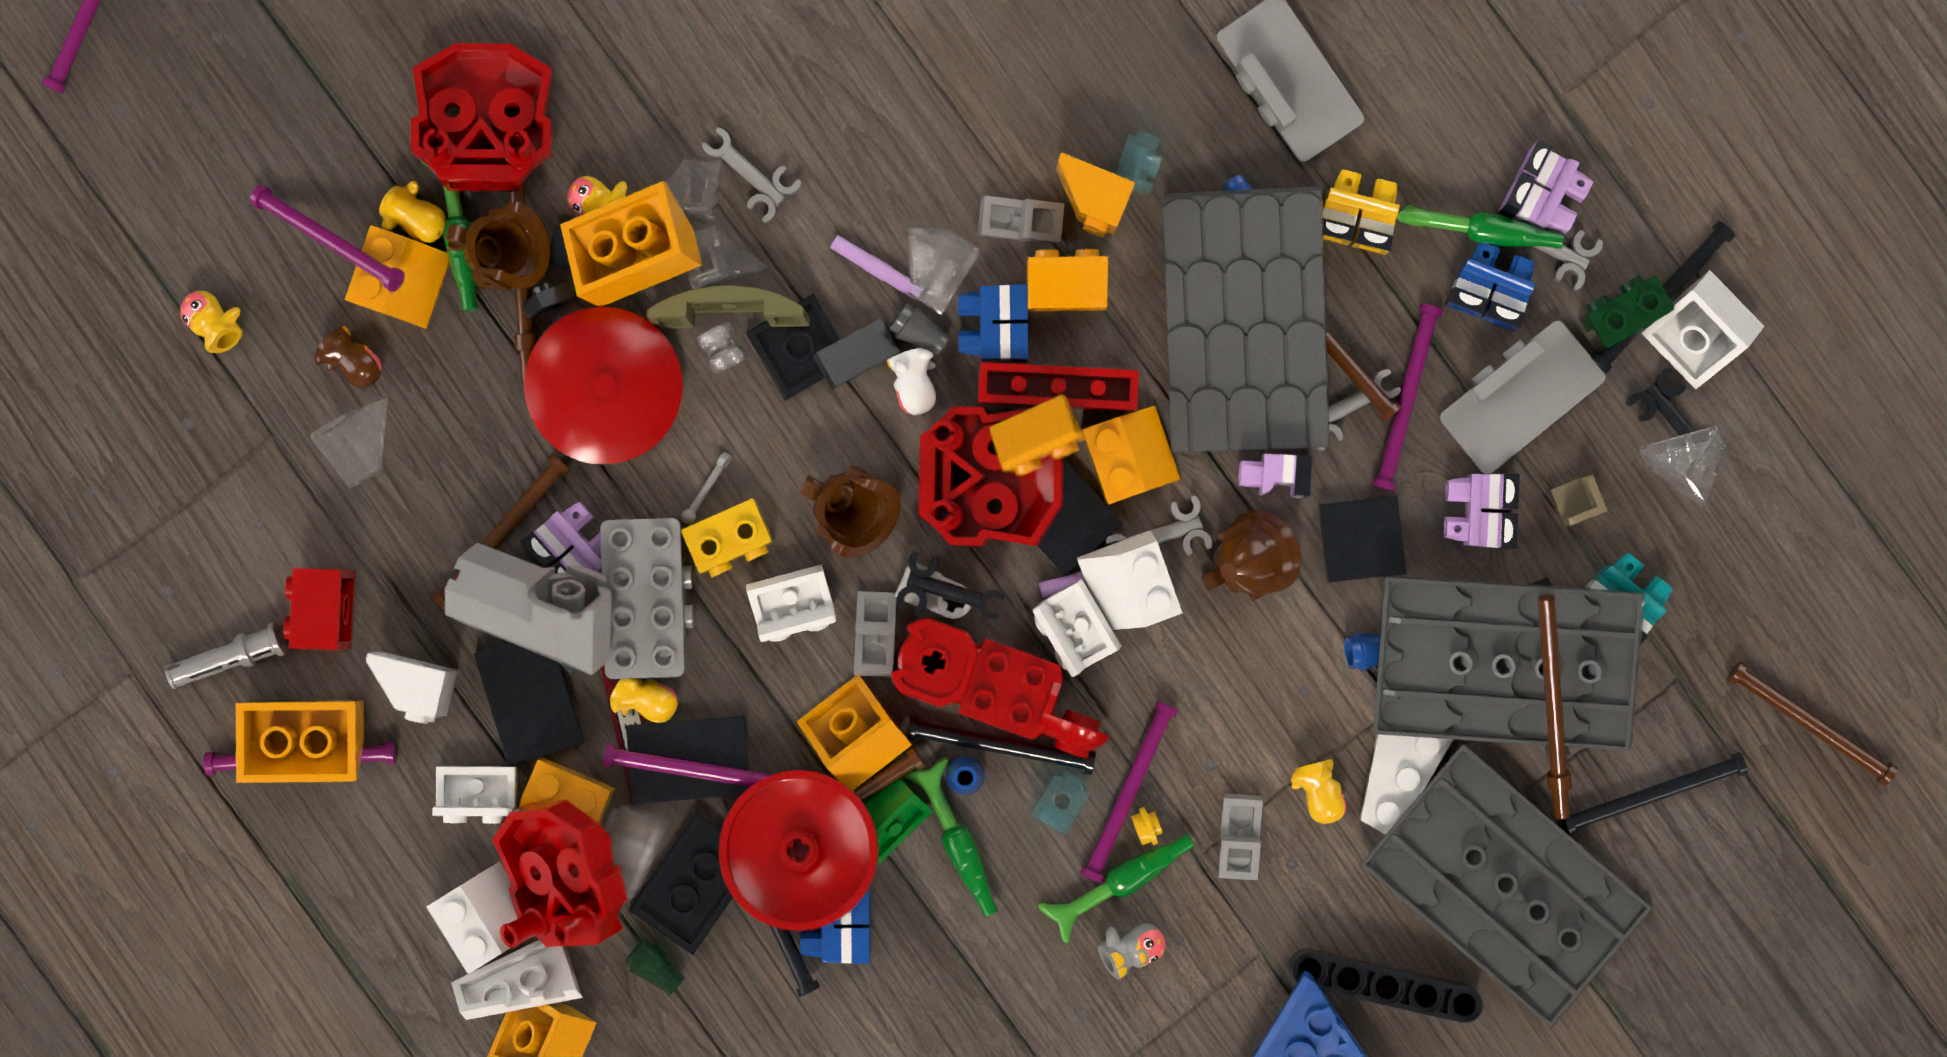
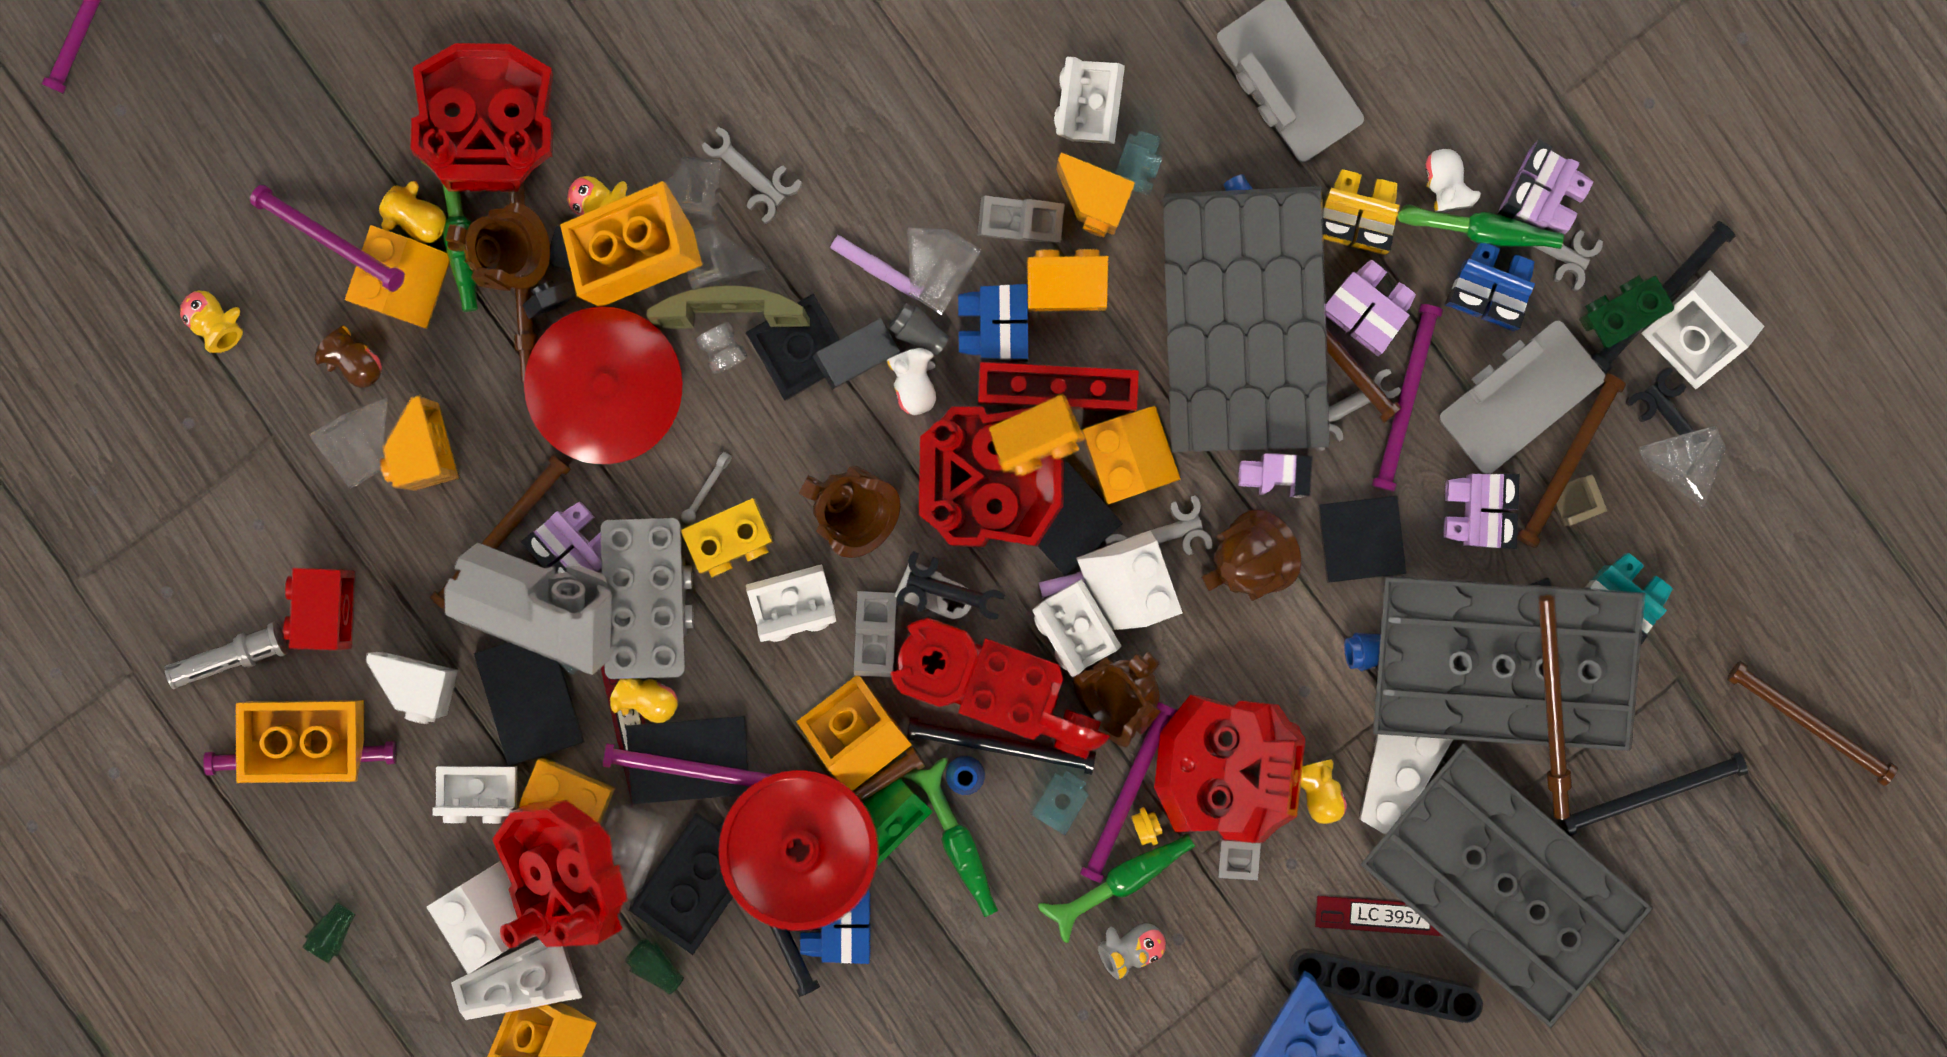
none -> clear green cone [302,902,356,964]
none -> light orange slope [380,396,459,491]
none -> white bracket [1054,57,1125,144]
none -> reddish brown helmet [1073,653,1161,747]
none -> red brick [1154,694,1306,843]
none -> sticker [1315,896,1443,936]
none -> lavender hips [1326,260,1416,356]
none -> white animal [1426,149,1481,213]
none -> reddish brown bar [1517,374,1626,548]

